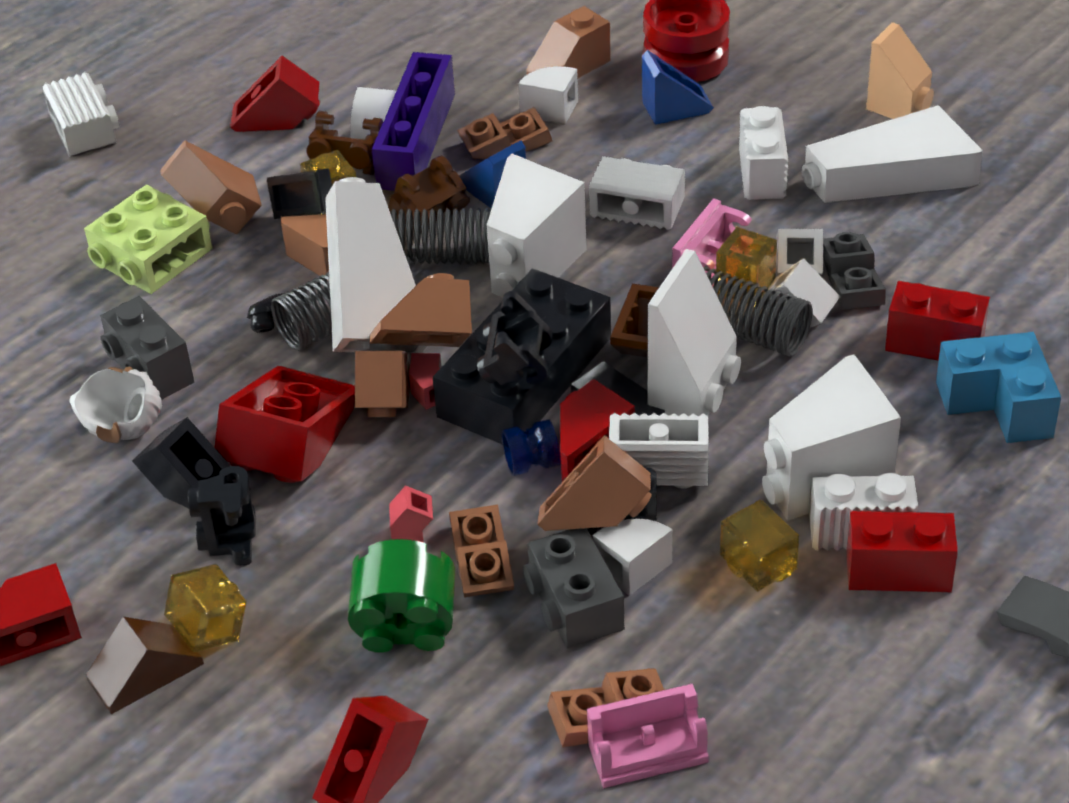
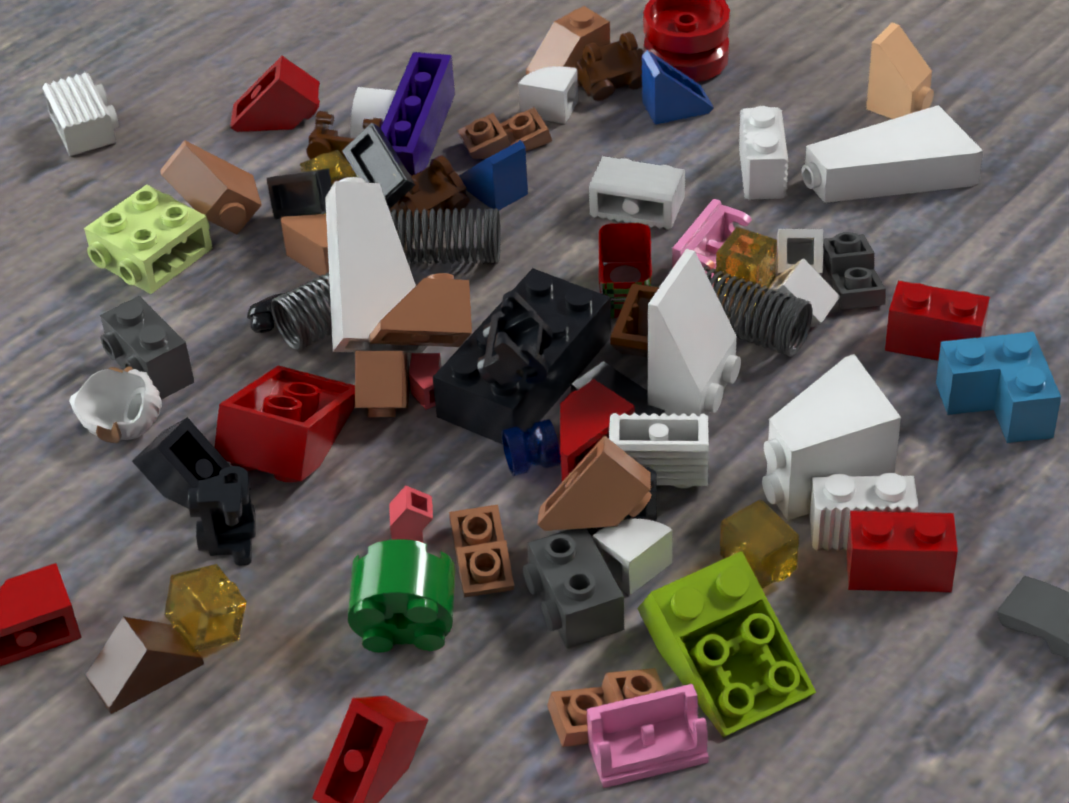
white slope [486,154,587,298] -> none
none -> tile [342,123,415,209]
none -> reddish brown piece [575,32,644,101]
none -> red piece [599,223,652,318]
none -> lime slope [637,551,816,738]

